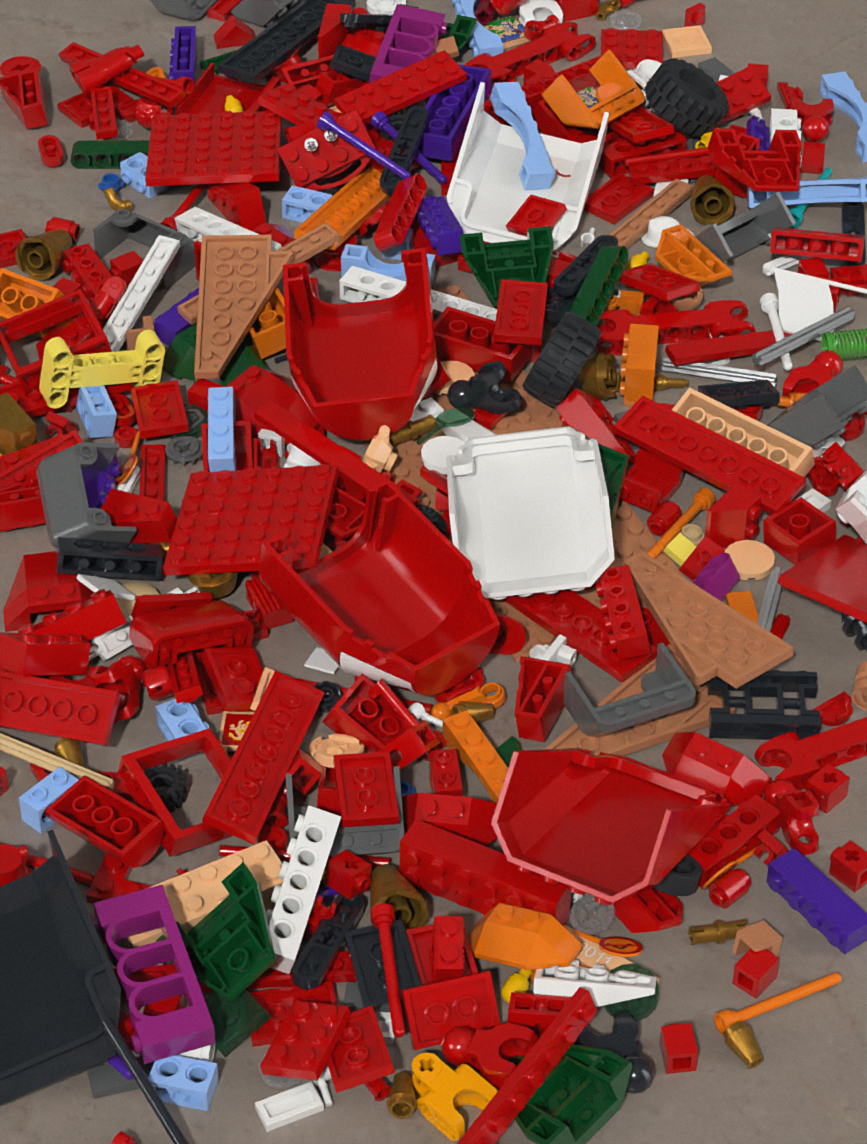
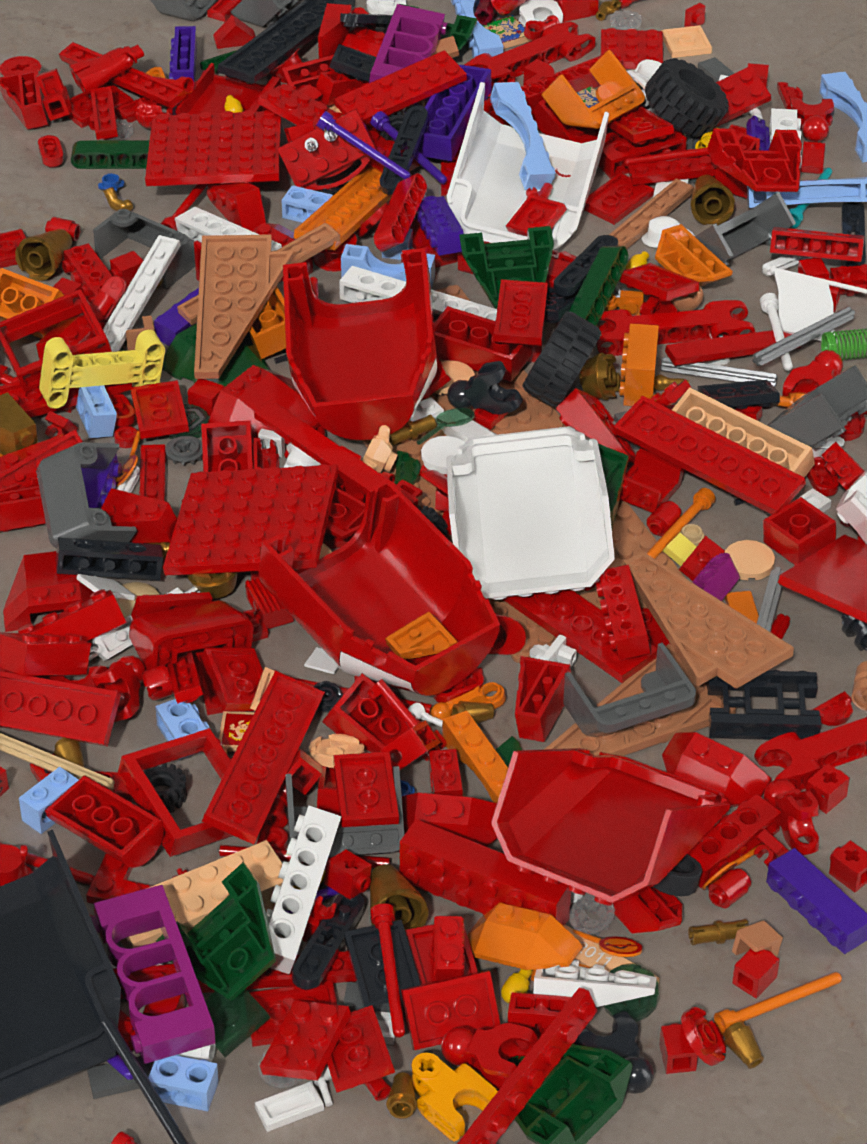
light blue brick [120,152,170,198] -> none
light blue arch [208,387,236,472] -> none
white hand [581,227,595,247] -> none
red slope [705,484,762,549] -> none
none -> red brick [36,68,72,121]
none -> orange wing [385,612,457,660]
none -> dark green tile [395,451,421,485]
none -> red arm [526,183,553,199]
none -> red plate [649,379,691,407]
none -> red tile [681,1007,726,1066]

